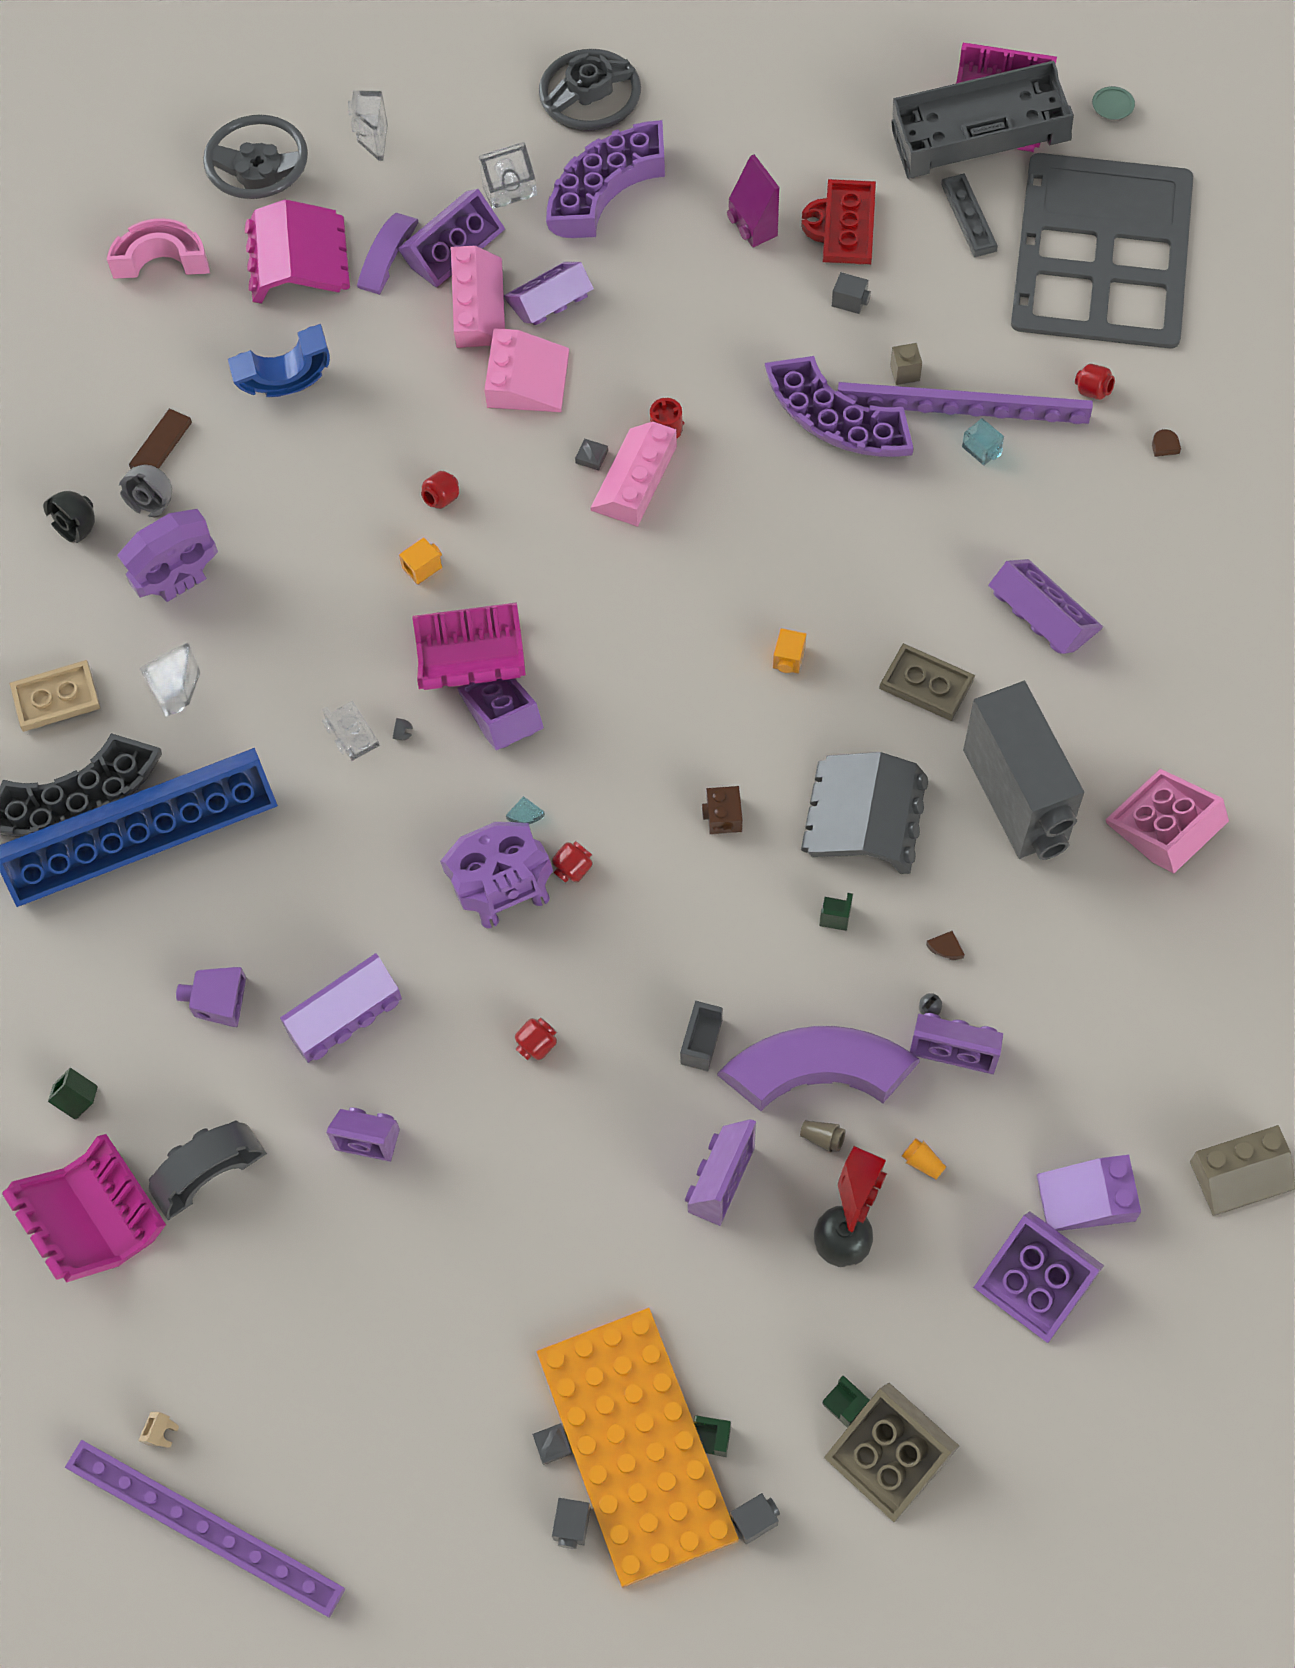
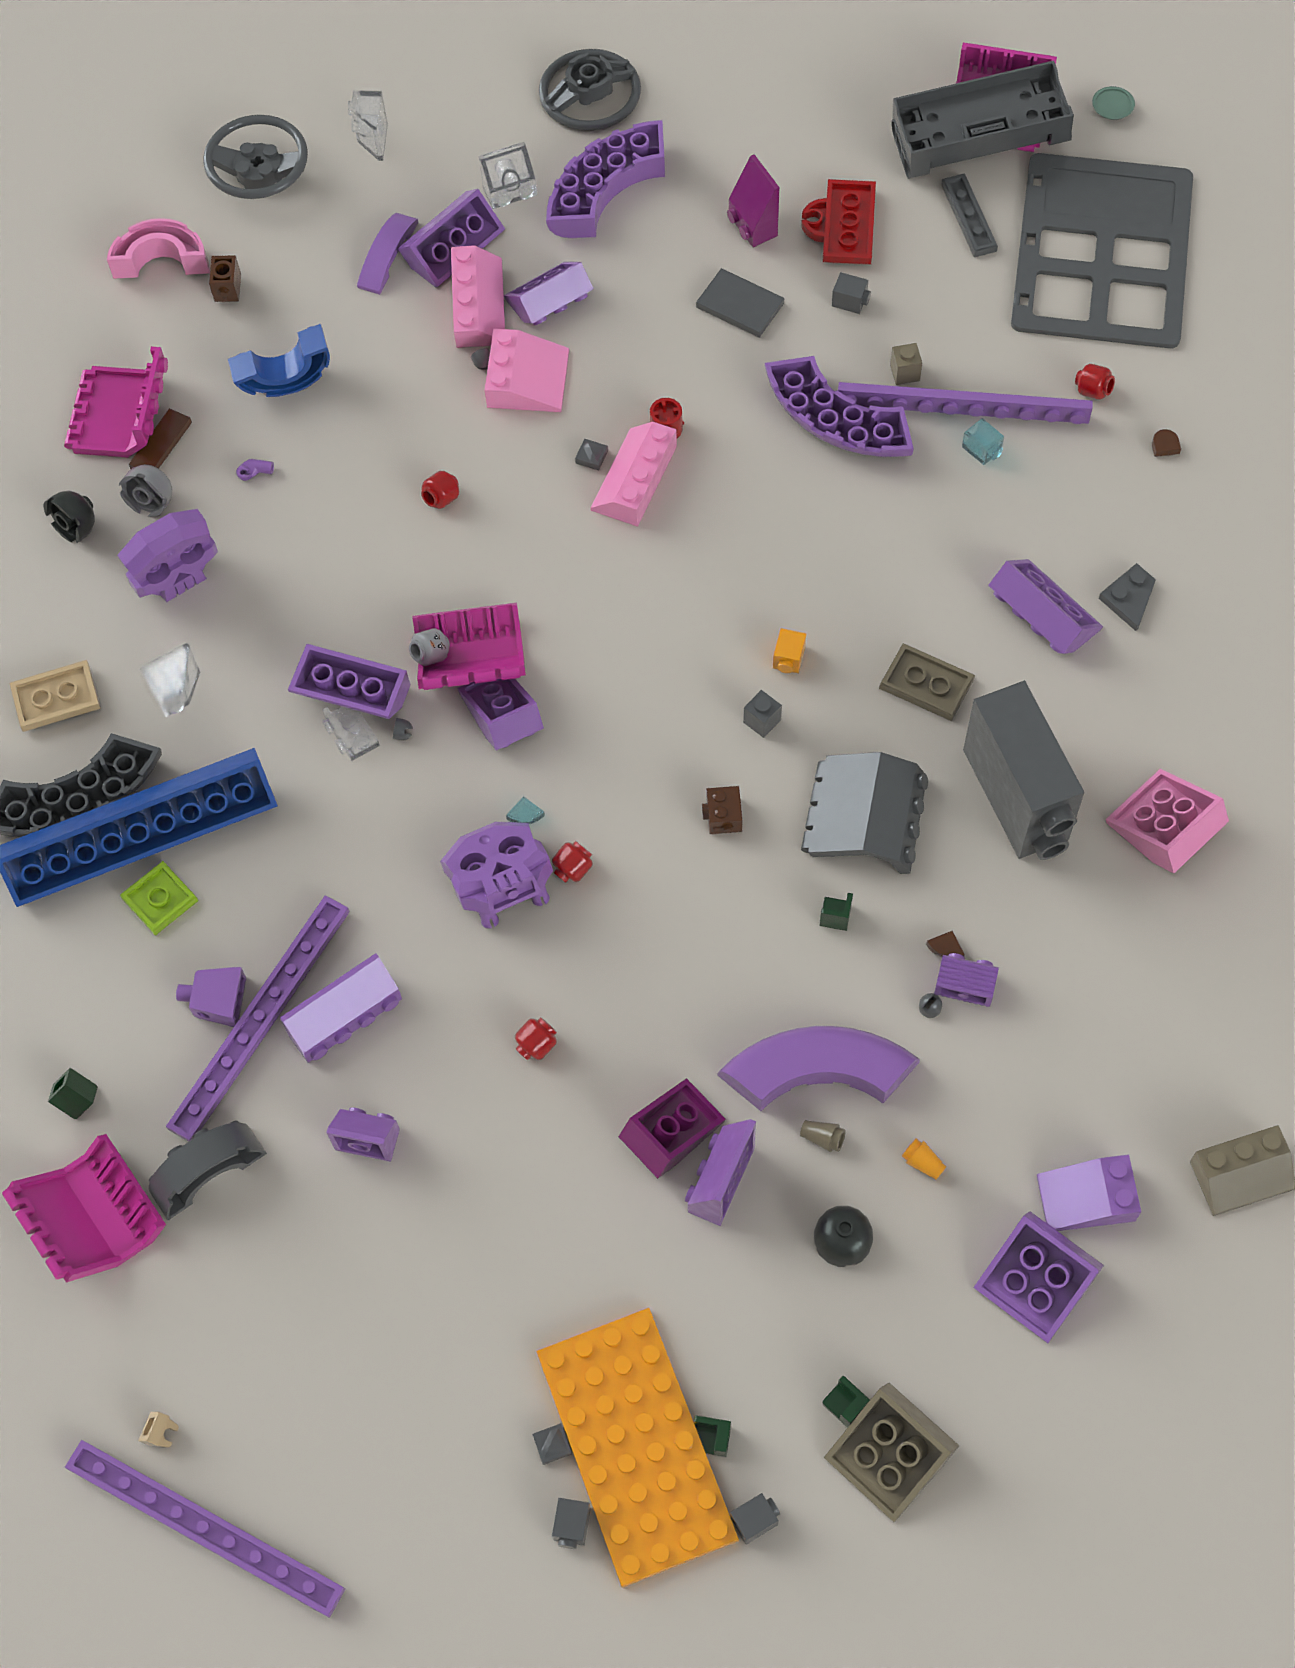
dark pink hinge [245,199,350,304] -> none
light orange brick [399,537,442,585] -> none
dark grey panel [680,1001,723,1071] -> none
red slope [837,1146,887,1232] -> none
medium lavender slope [910,1013,1003,1075] -> none
none -> dark pink hinge [64,346,168,458]
none -> lime tile [120,861,198,936]
none -> medium lavender plate [166,895,350,1142]
none -> reddish brown head [209,255,241,302]
none -> medium lavender arm [236,459,274,481]
none -> medium lavender slope [288,644,411,719]
none -> light grey head [409,628,450,666]
none -> dark grey hinge [471,348,490,370]
none -> magenta slope [618,1078,726,1179]
none -> dark grey tile [696,268,785,338]
none -> dark grey brick [743,690,782,738]
none -> medium lavender brick [934,953,999,1007]
none -> dark grey wing [1099,563,1156,631]

